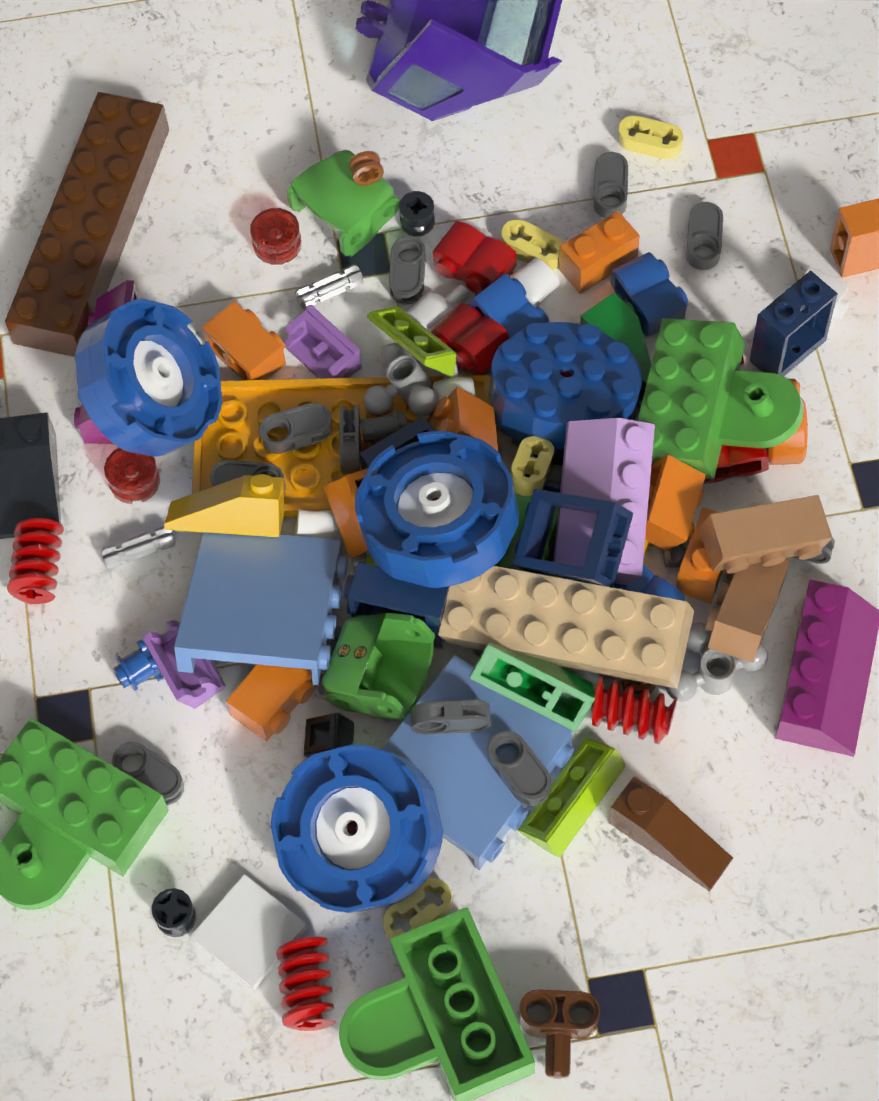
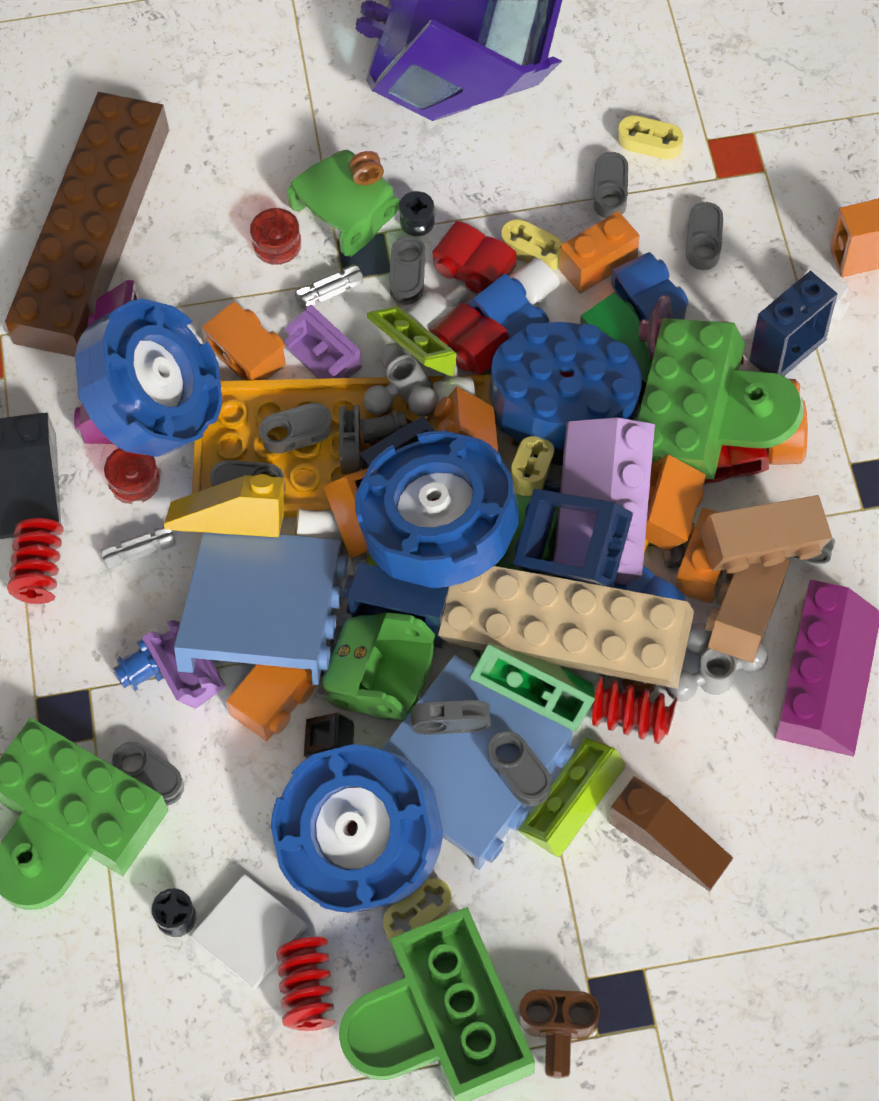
none -> clear pink dish [639,295,672,364]

